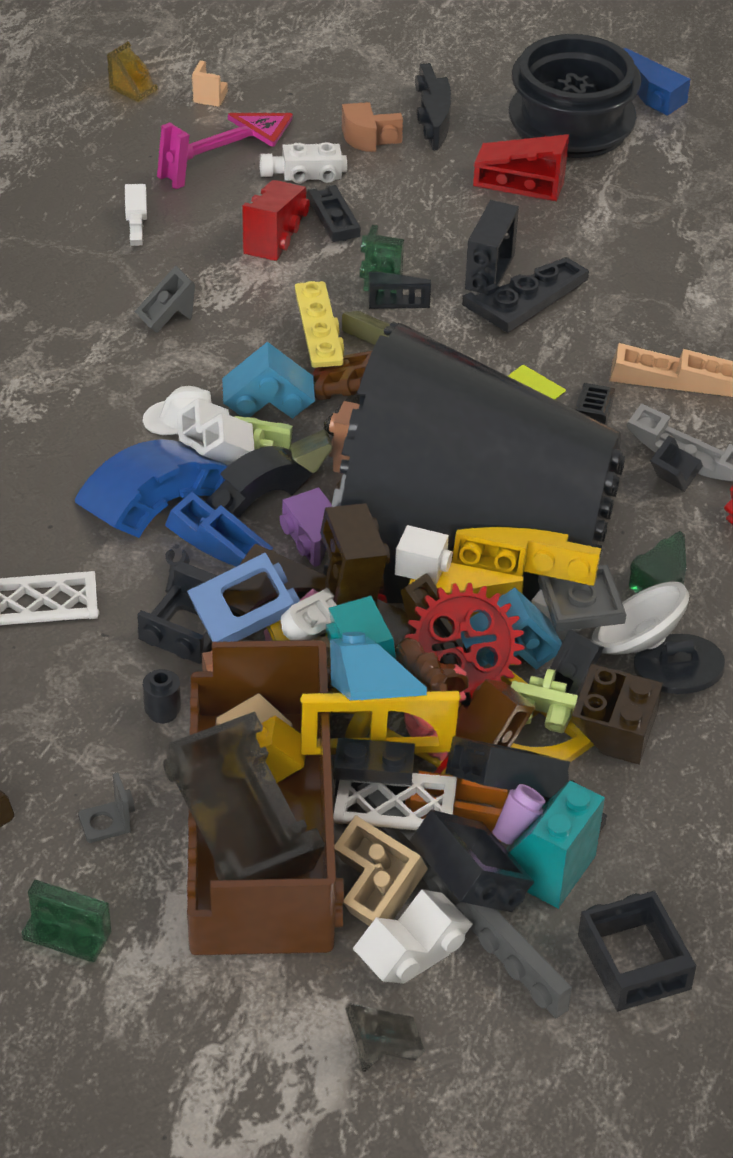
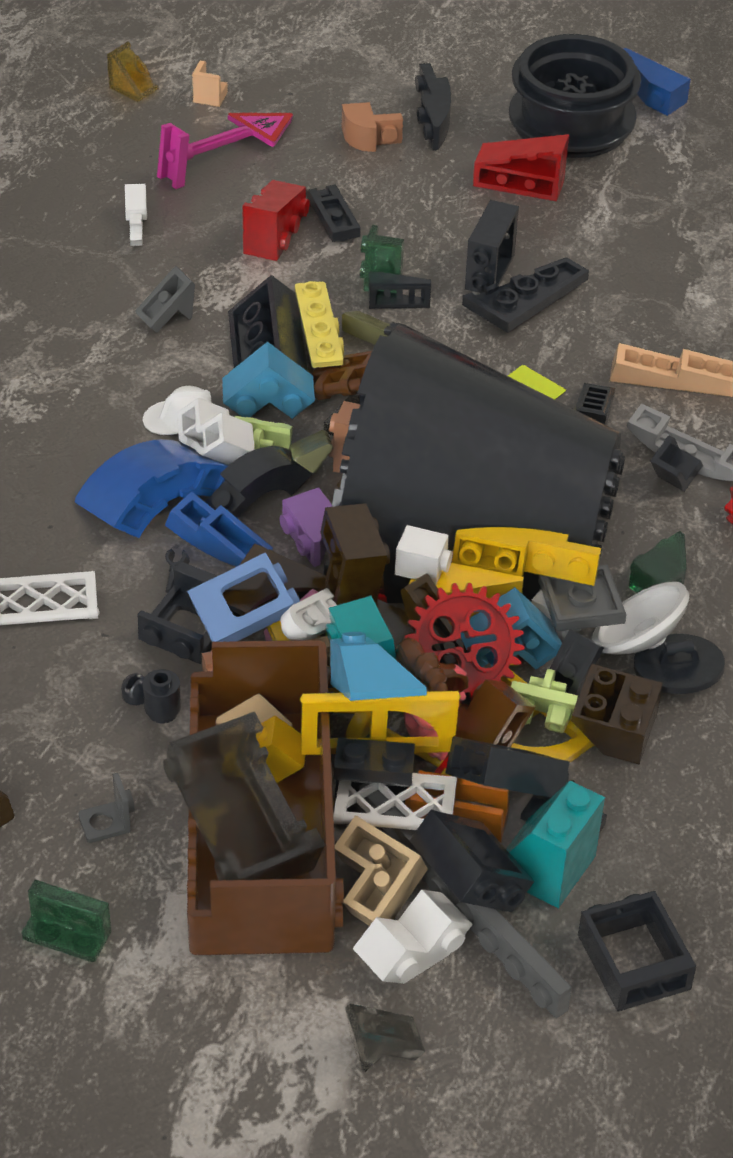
white brick [260,142,347,183] -> none
lavender cone [492,784,545,845] -> none
none -> black hinge [121,673,144,705]
none -> black slope [228,275,308,372]

